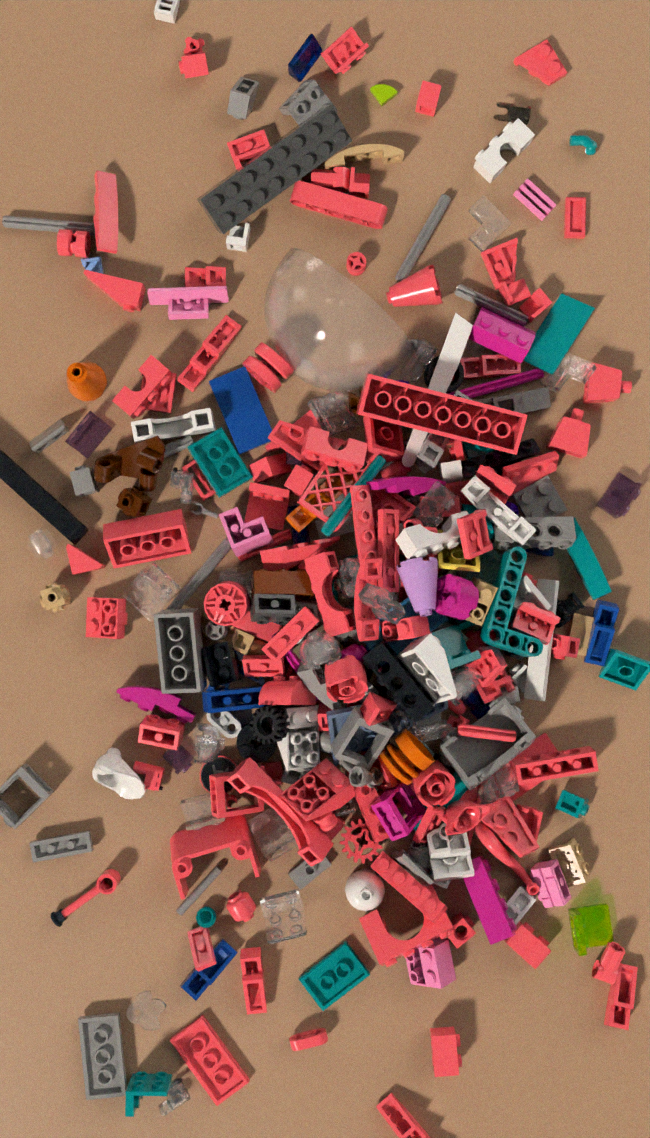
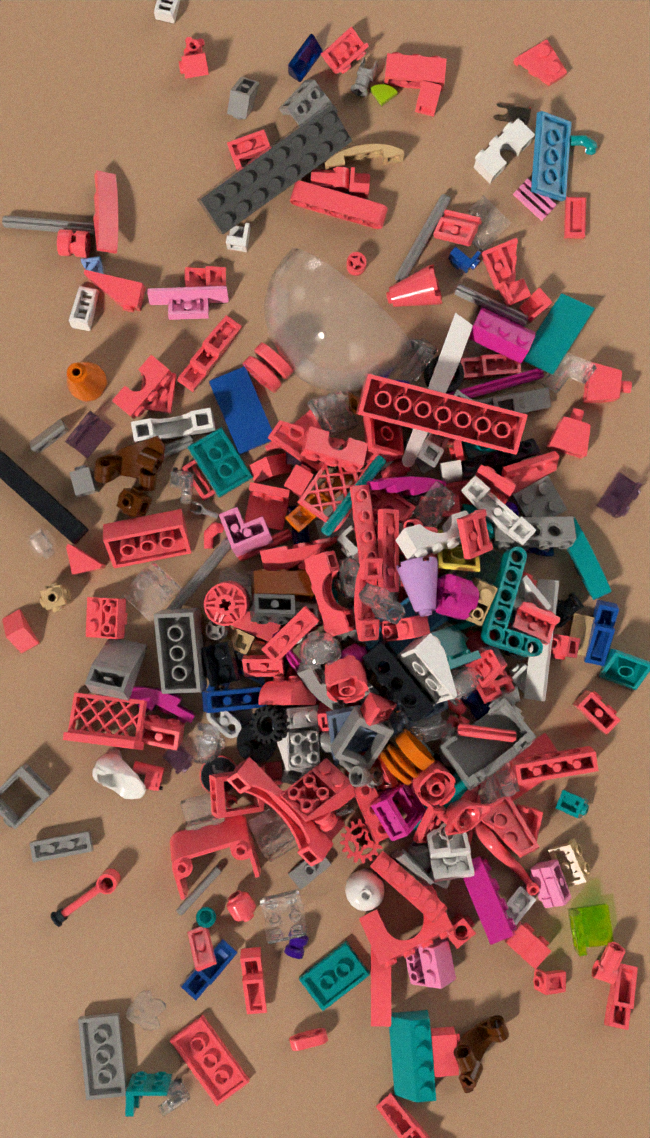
none -> coral slope [2,609,40,653]
none -> coral fence [63,693,147,750]
none -> white slope [69,286,99,331]
none -> light grey slope [85,639,147,701]
none -> coral arm [204,522,224,549]
none -> dark purple wheel [284,931,309,959]
none -> white bracket [337,525,359,560]
none -> light grey piece [351,58,378,97]
none -> coral slope [370,947,391,1027]
none -> coral brick [384,52,447,91]
none -> teal slope [389,1010,436,1102]
none -> coral plate [433,209,482,247]
none -> blue bracket [448,247,481,273]
none -> reddish brown panel [453,1015,509,1093]
none -> dark azure tile [531,111,572,201]
none -> coral bracket [533,968,566,995]
none -> coral brick [572,690,621,735]

